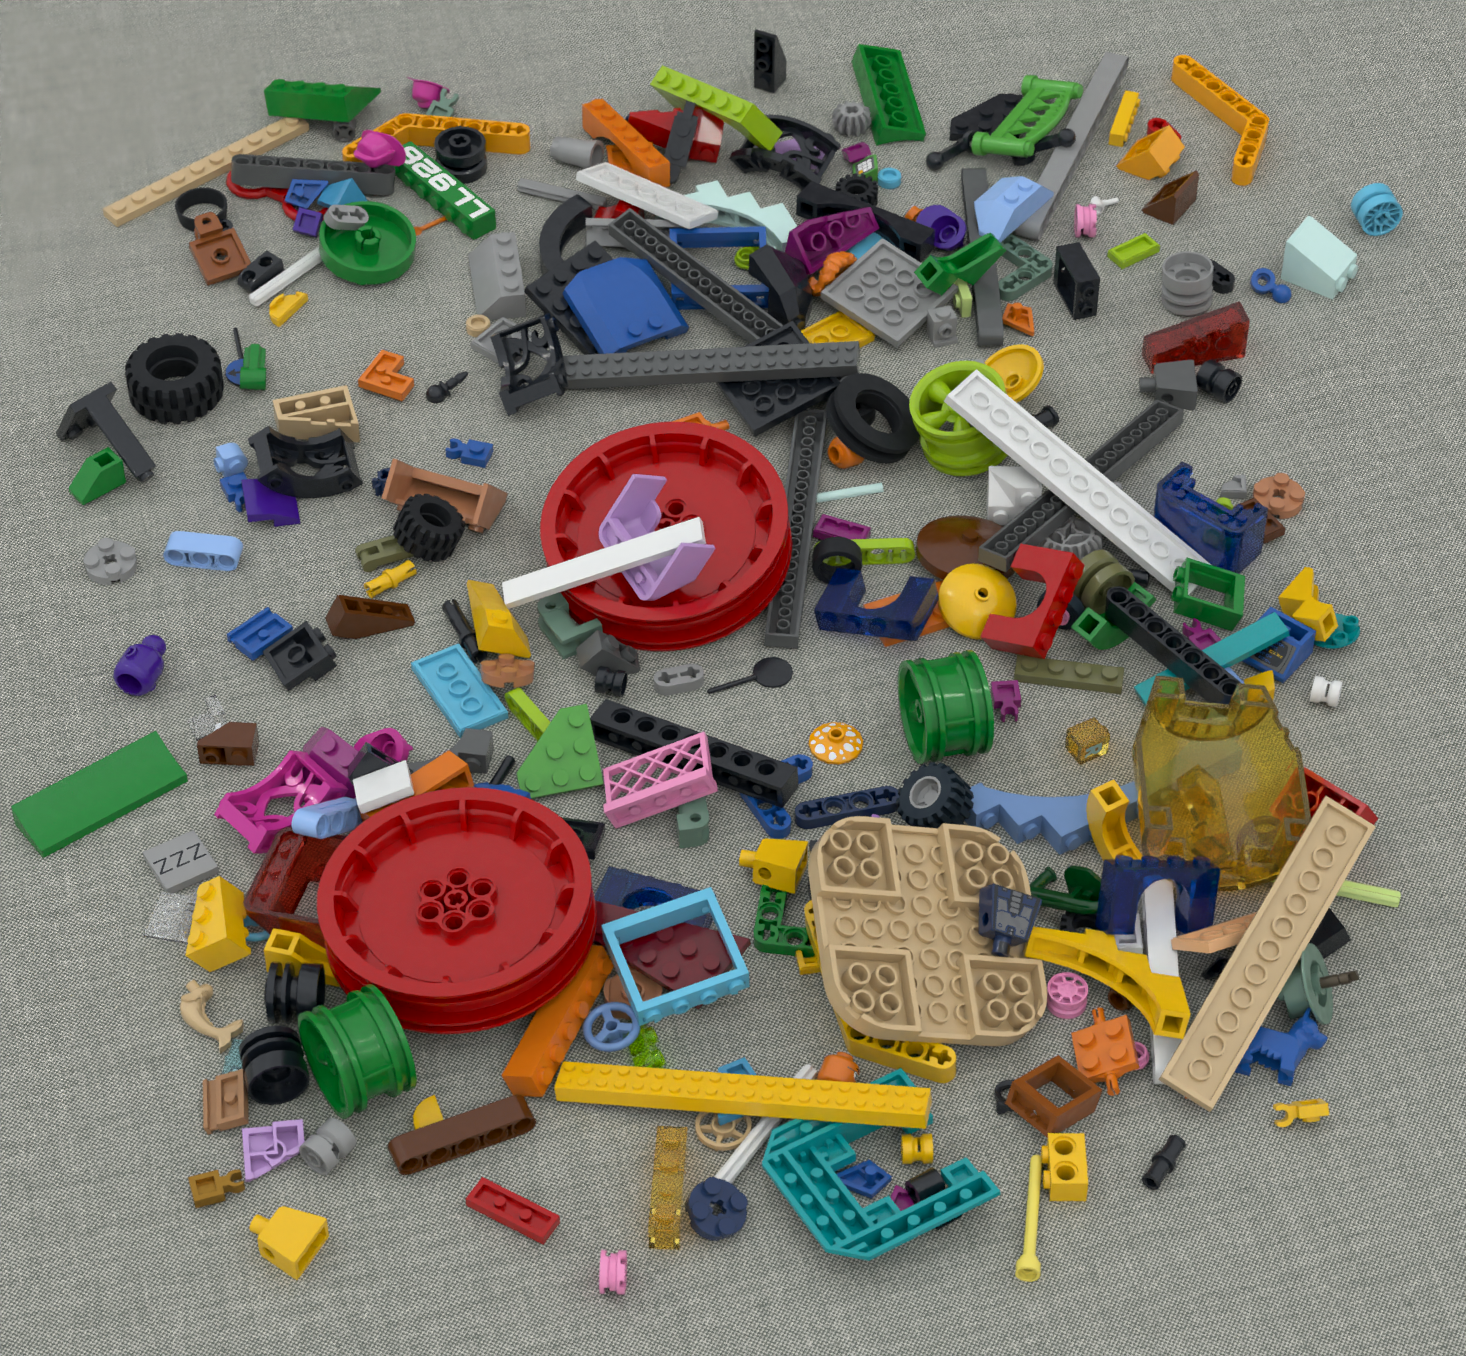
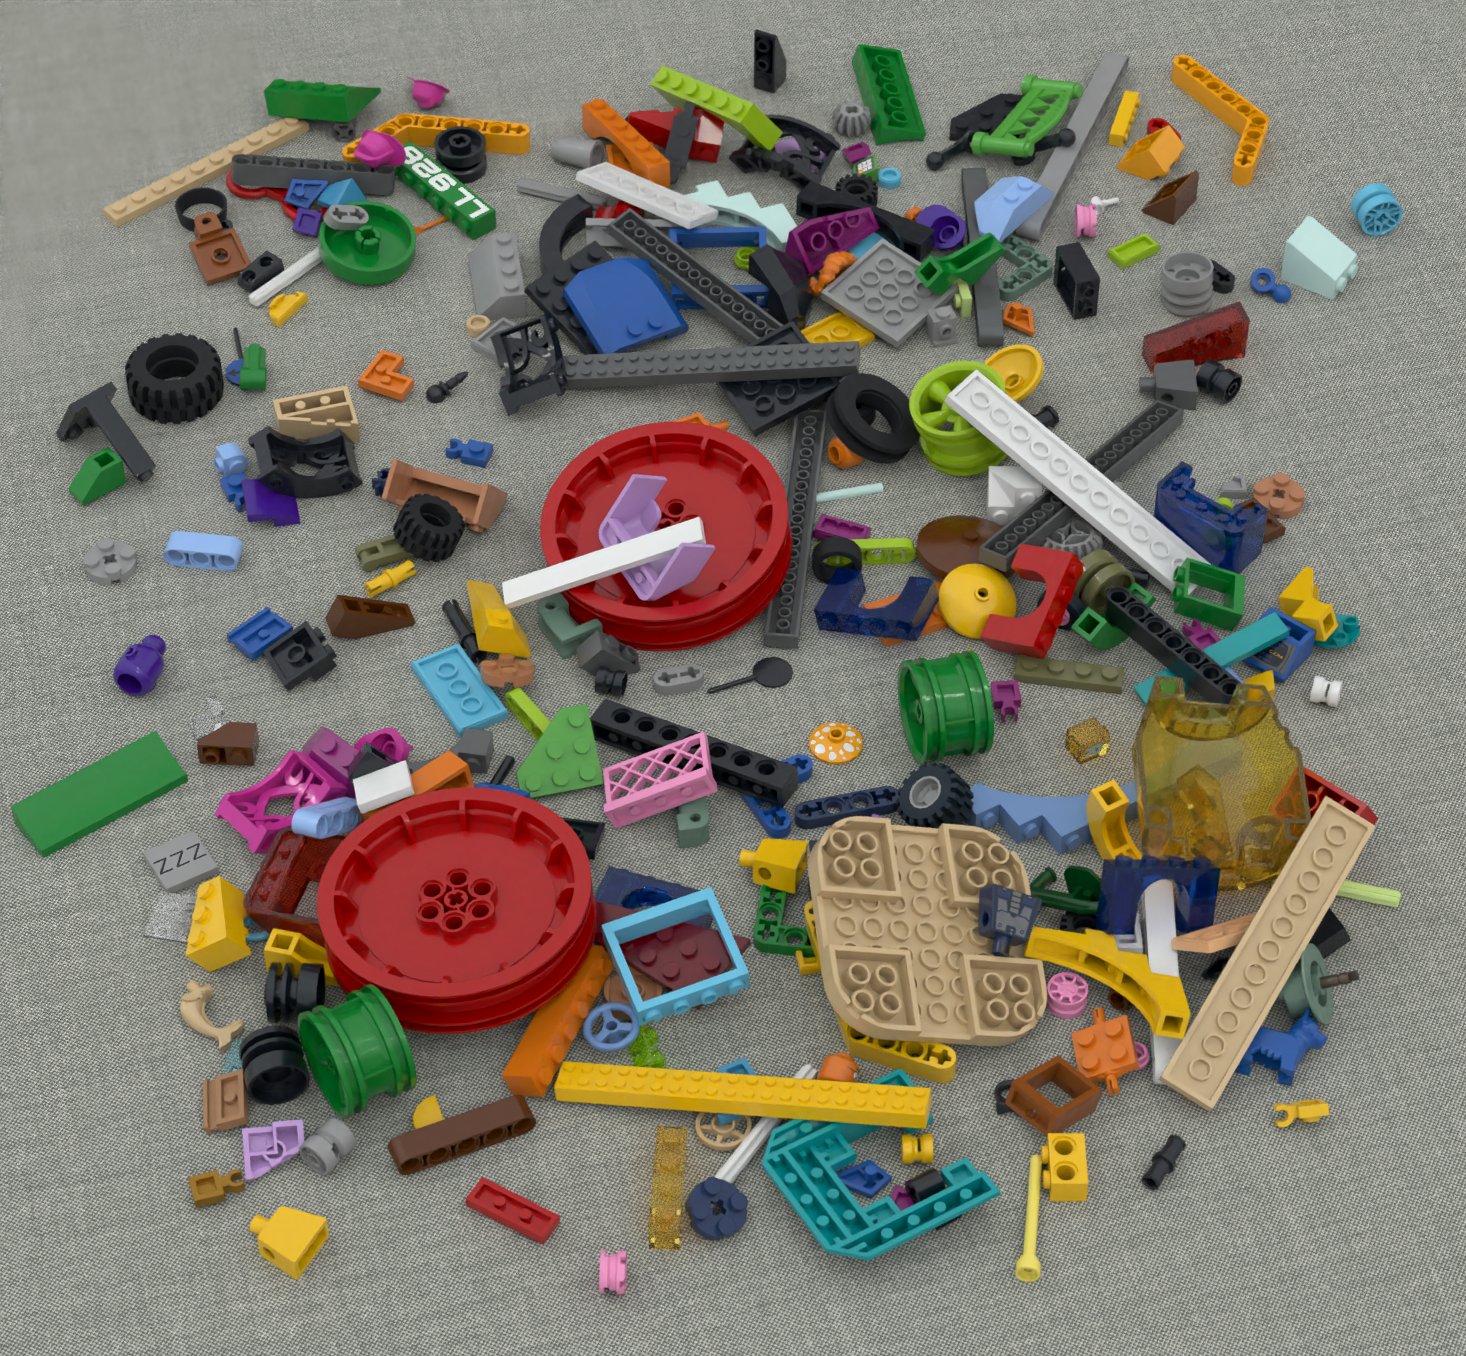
sand green plate [425,88,459,117] -> none

